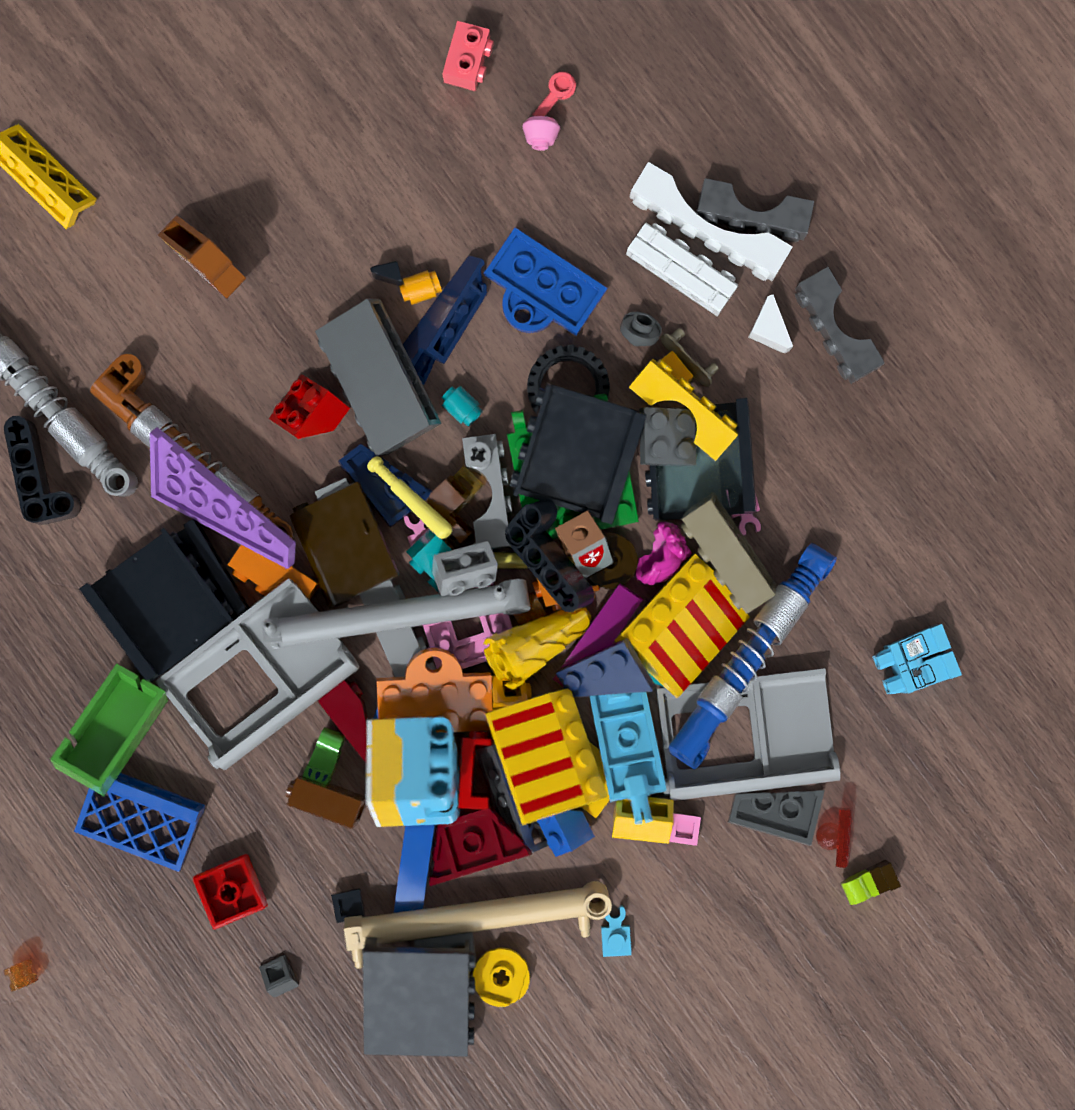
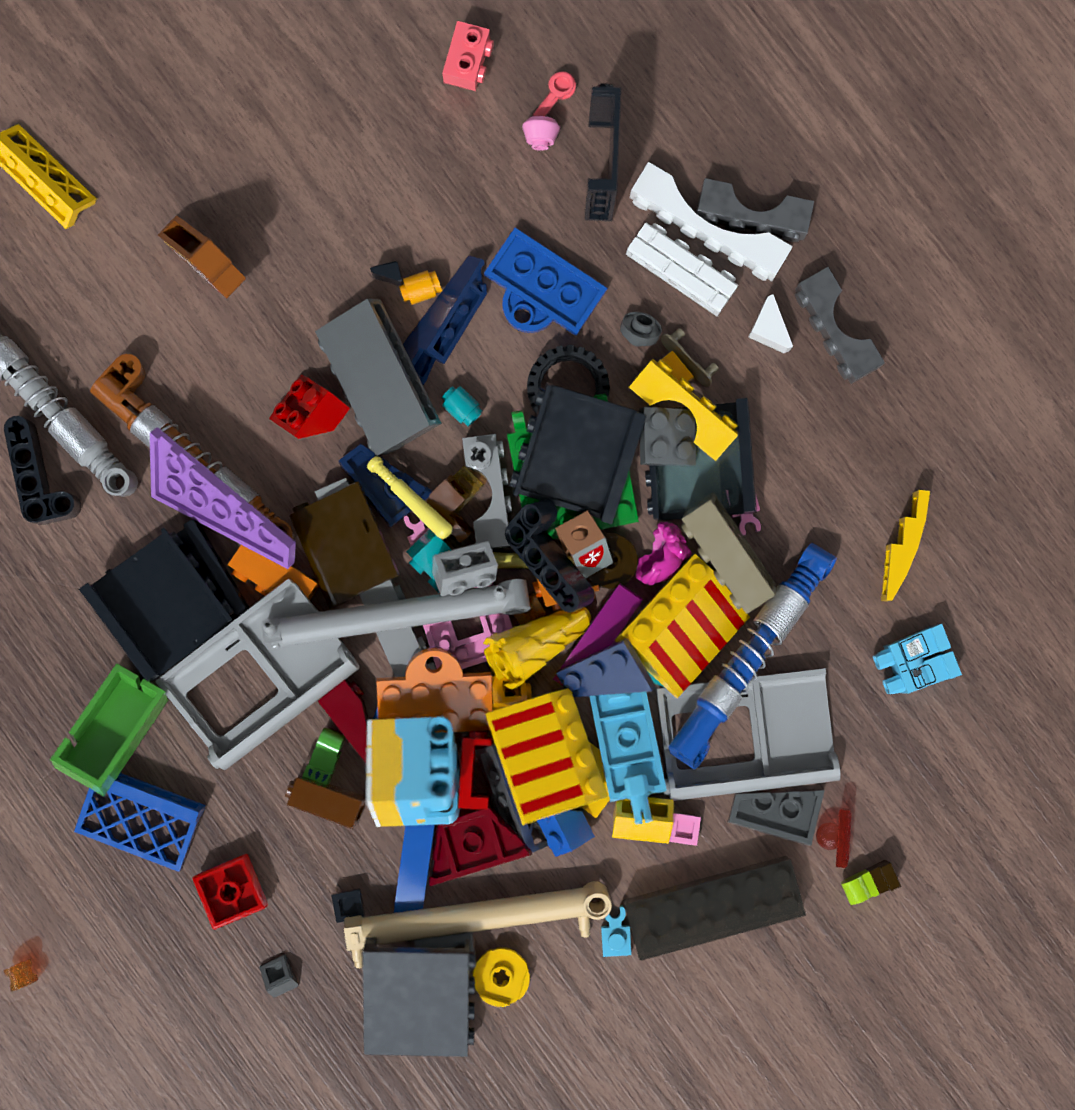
none -> black panel [584,83,621,221]
none -> clear smoke brick [623,856,806,961]
none -> yellow slope [881,490,930,602]

